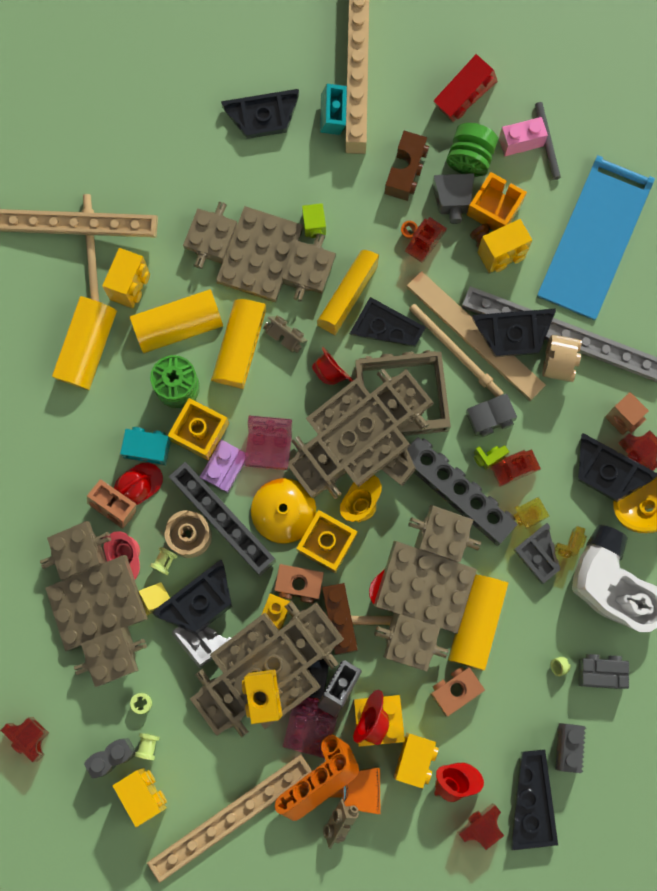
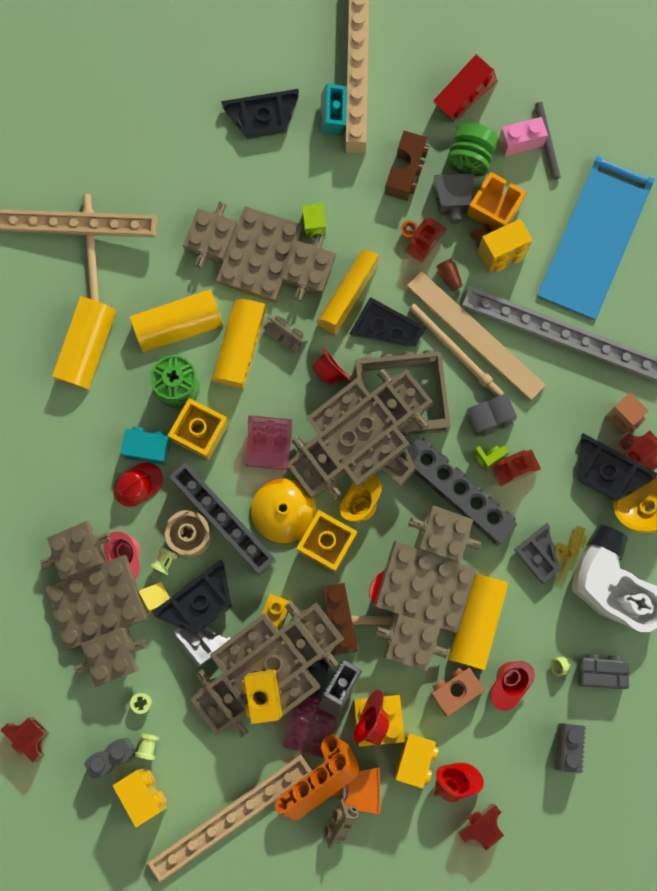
nougat brick [87,479,136,529] -> none
yellow brick [102,248,150,308] -> none
lavender plate [200,440,249,493] -> none
nougat brick [274,564,324,604] -> none
black wing [472,308,556,357] -> none
black wing [511,749,558,850] -> none
clear yellow bracket [513,497,550,529] -> none
tan brick [542,335,582,382] -> none
none -> copper cone [436,258,463,292]
none -> red piece [490,661,535,711]

